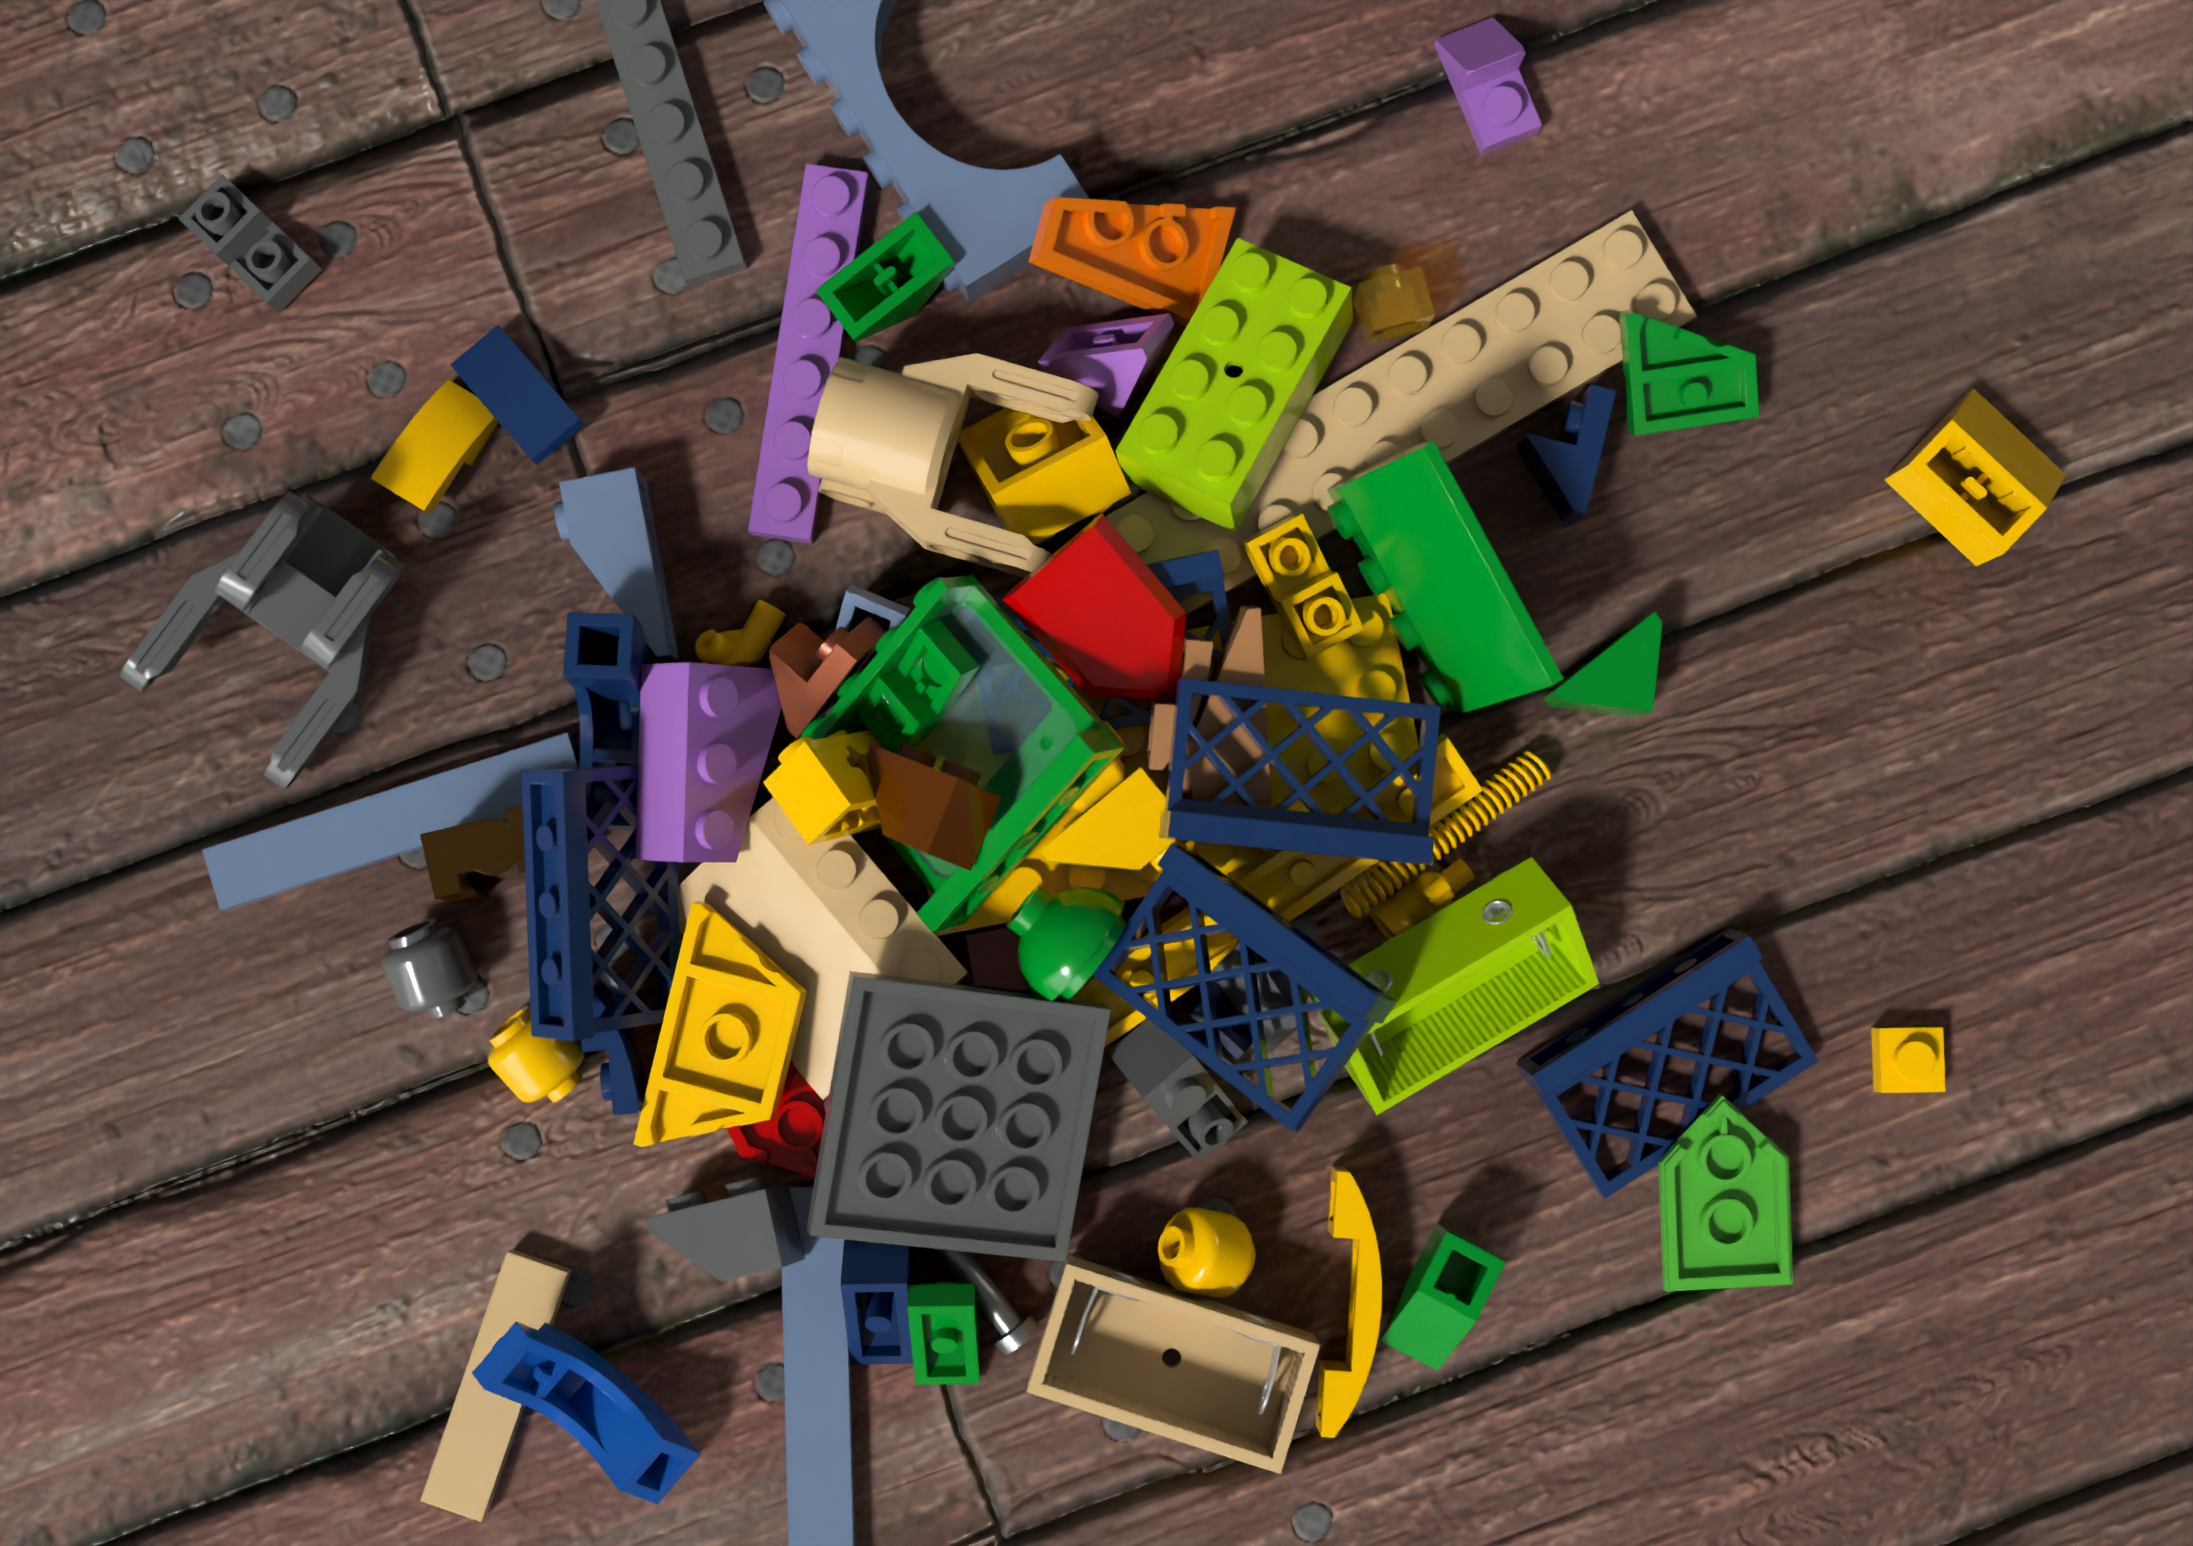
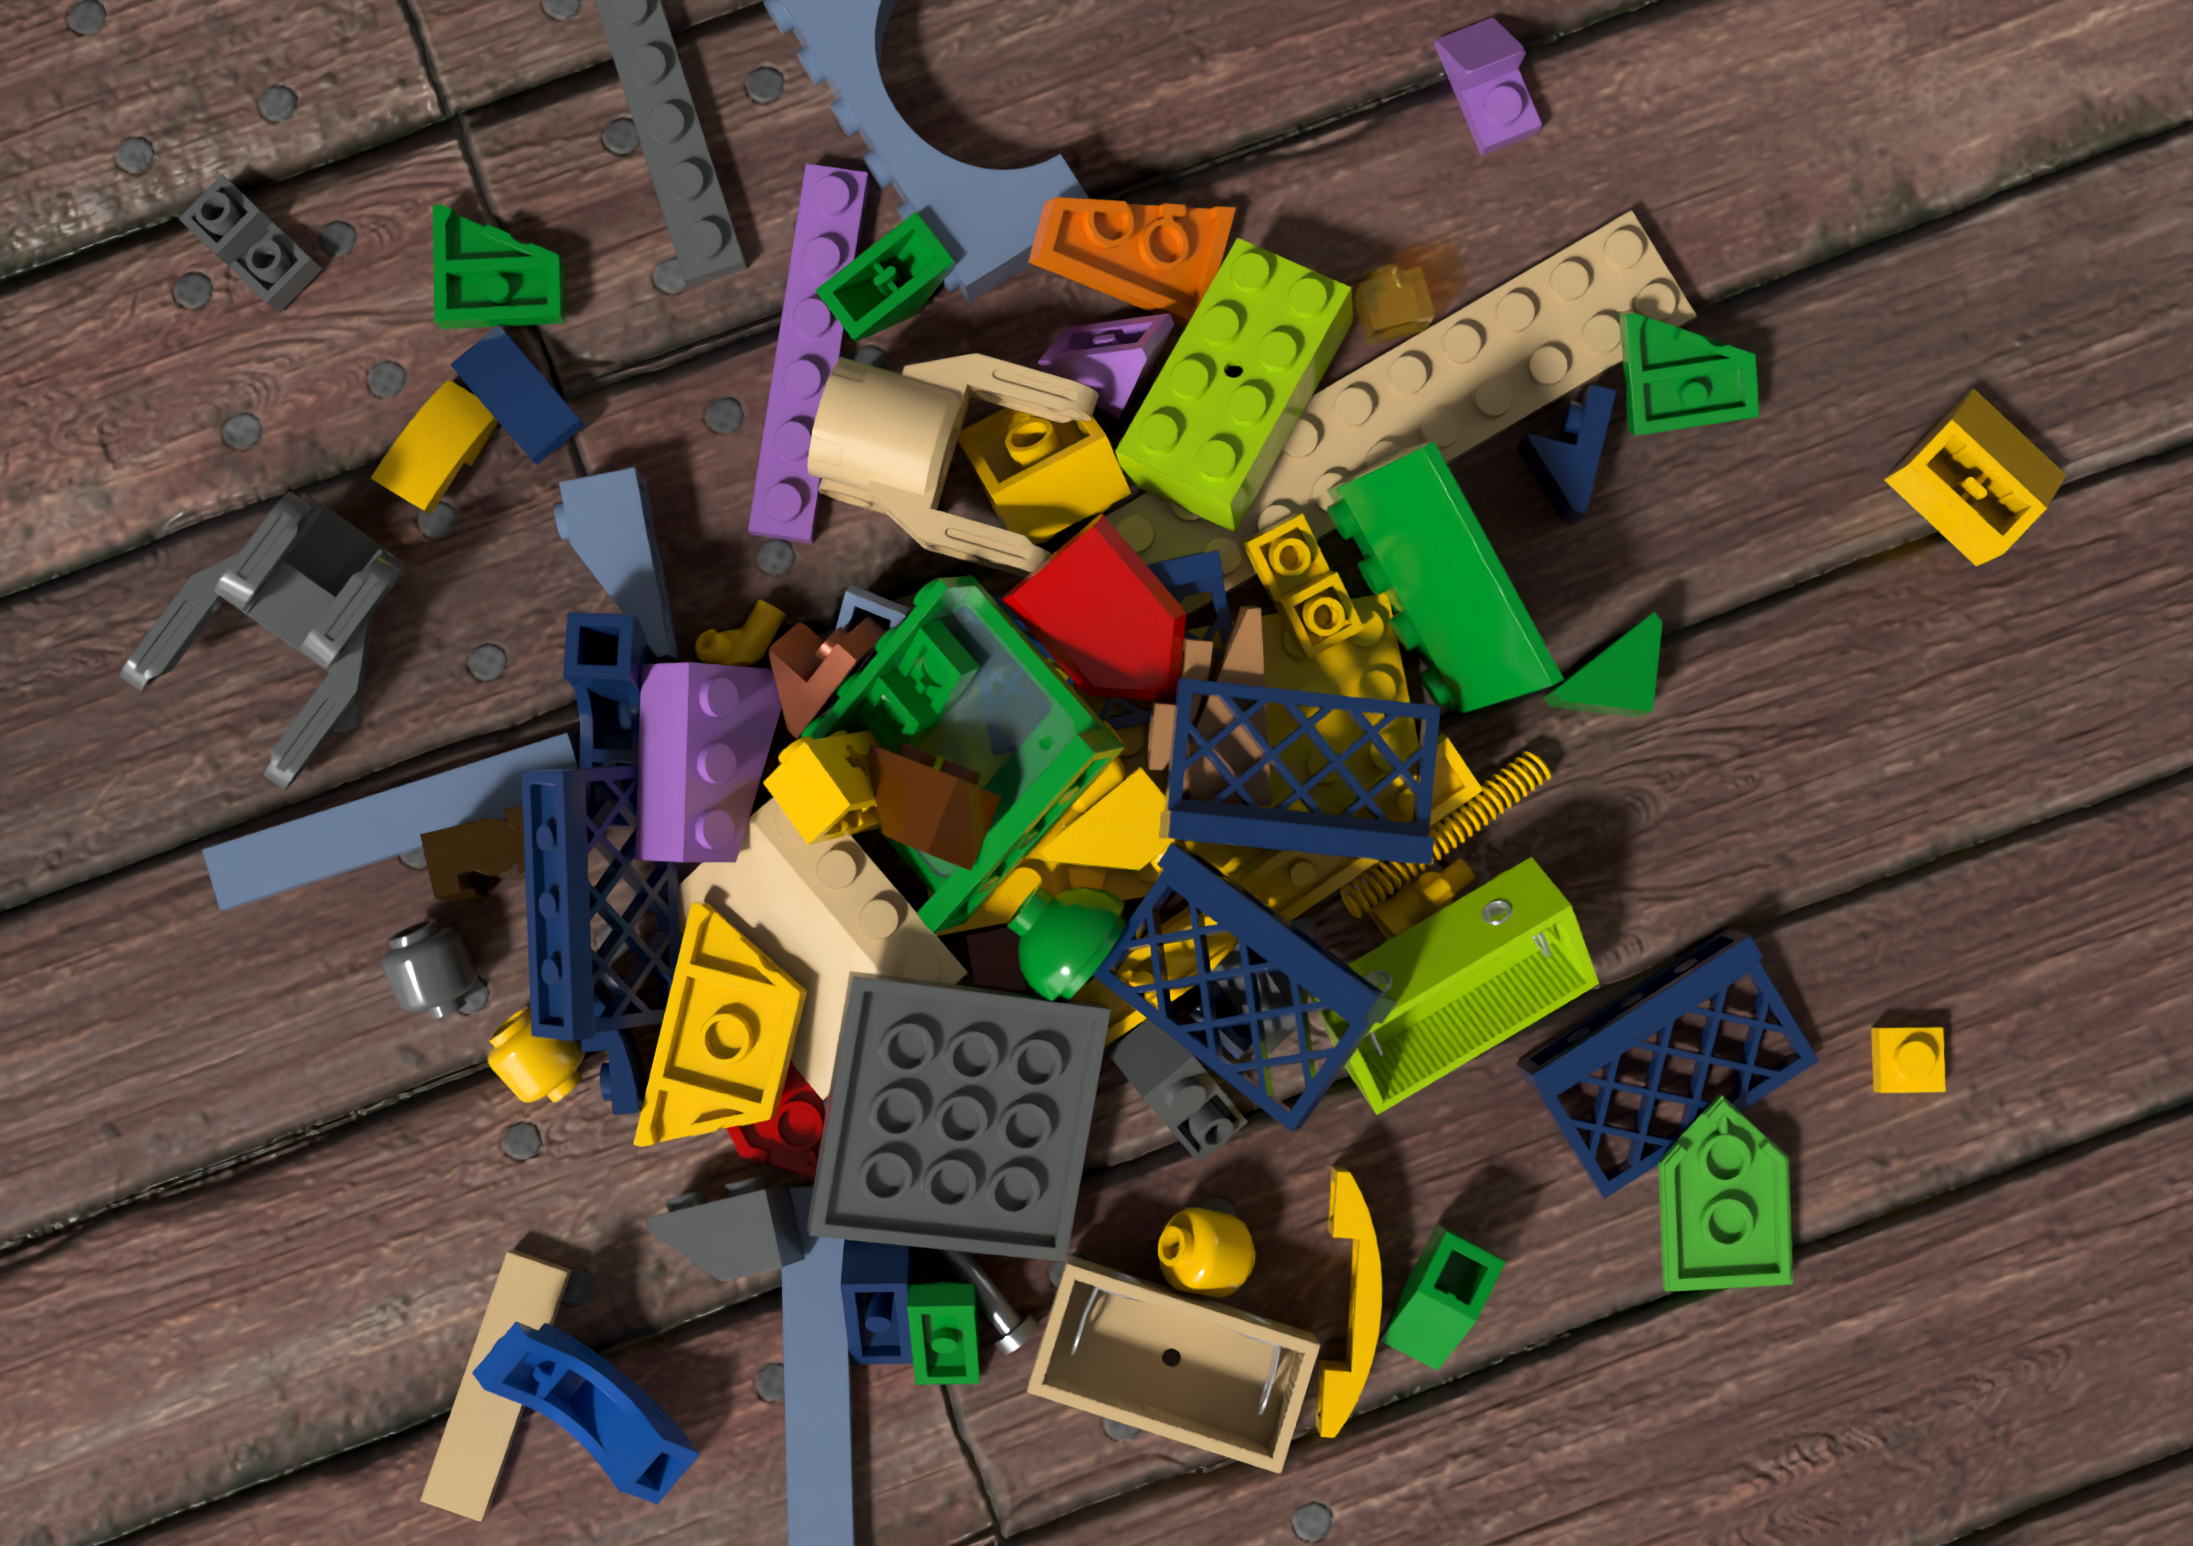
none -> green wing [432,204,566,329]

